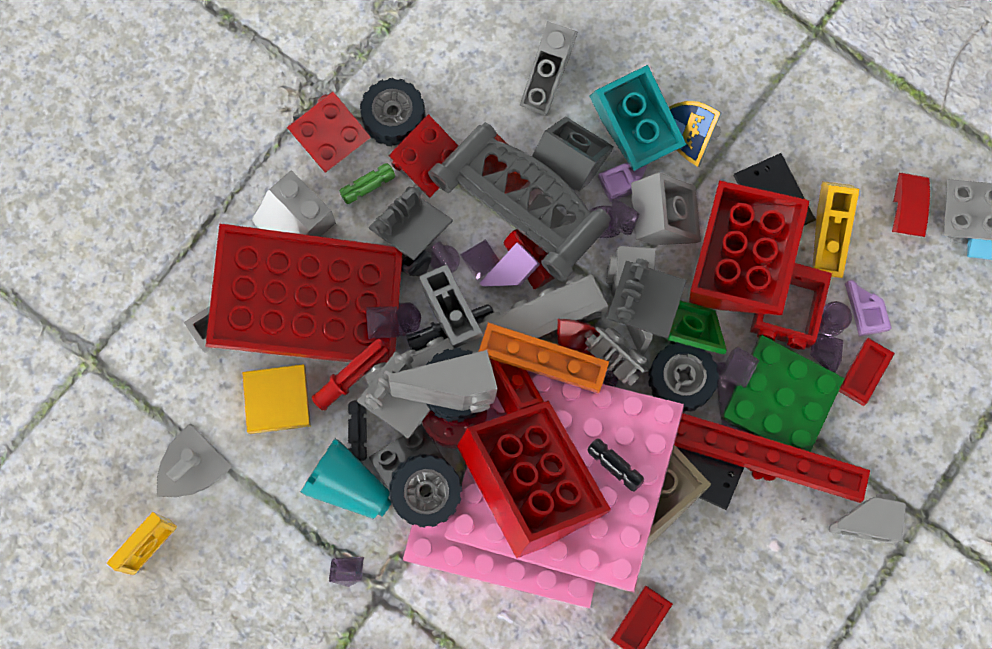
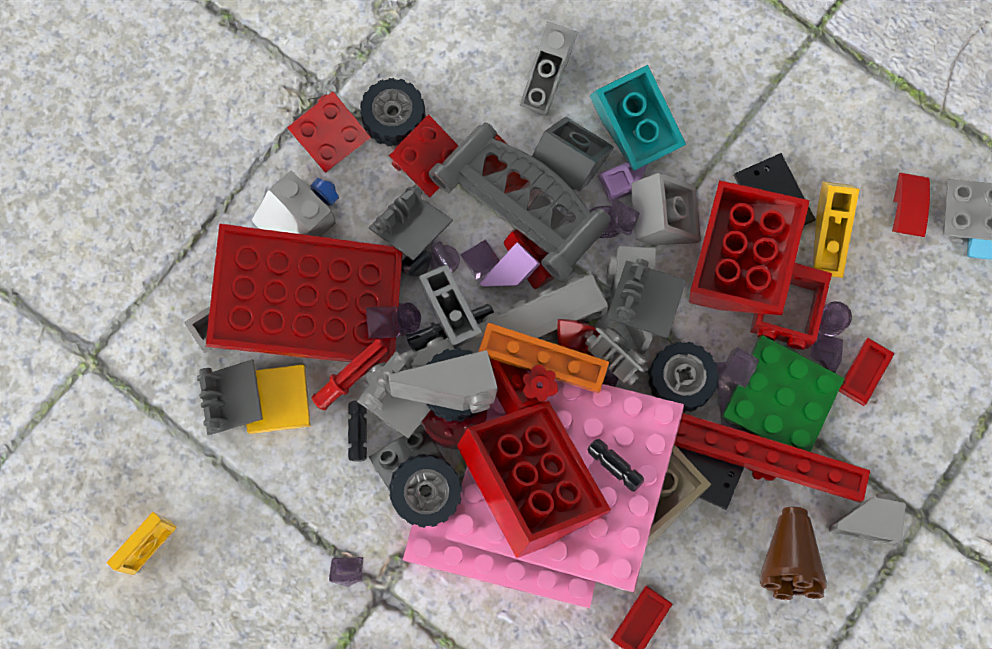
light grey shield [157,424,232,497] -> none
teal cone [300,438,392,519] -> none
bright green axle [339,163,395,204] -> none
green slope [666,300,727,355] -> none
shield [669,101,722,167] -> none
lavender tile [845,280,892,336] -> none
none -> dark grey hinge [197,359,263,435]
none -> blue tile [310,178,339,206]
none -> red plant [523,365,559,402]
none -> reddish brown cone [760,507,827,600]

